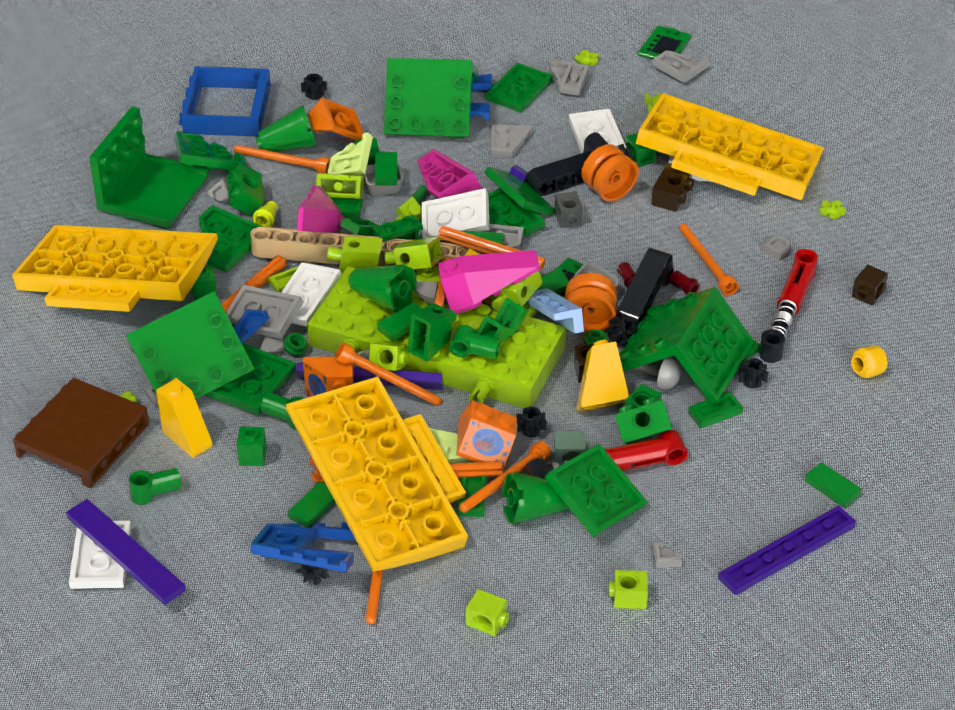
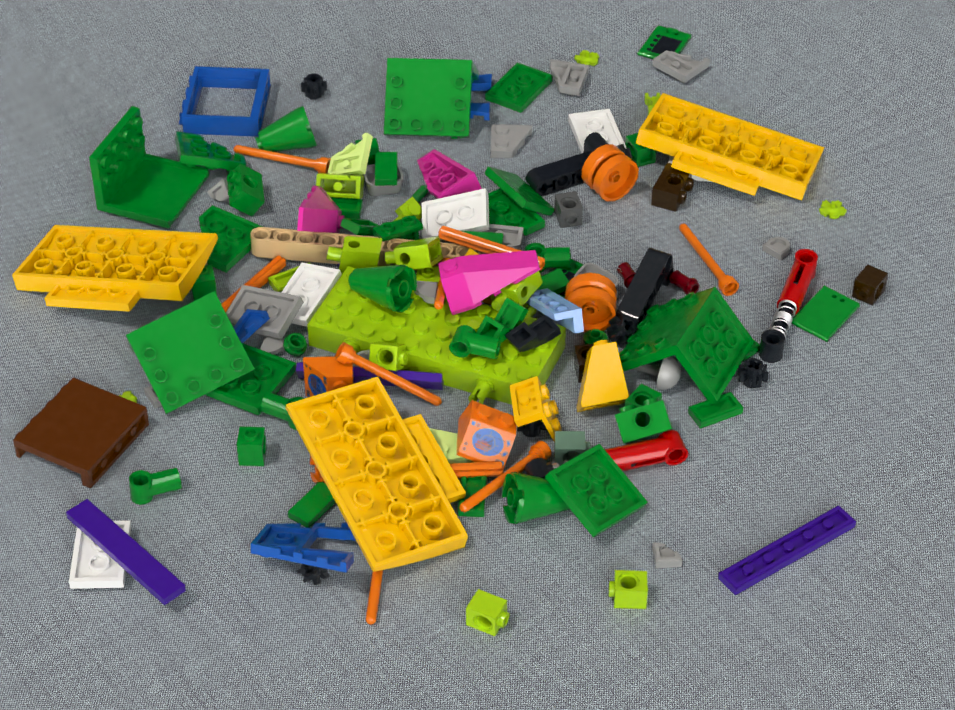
yellow slope [156,378,213,458] -> none
neon yellow cone [253,201,279,228] -> none
orange slope [307,97,364,142] -> none
green tile [377,302,422,342] -> none
green torso [407,303,456,362] -> none
dark purple piece [509,165,528,181] -> none
green tile [804,462,862,508] -> none
yellow head [851,345,888,378] -> none
none -> black slope [505,315,561,352]
none -> yellow bracket [510,376,562,441]
none -> green piece [525,243,571,273]
none -> green container [791,285,860,342]

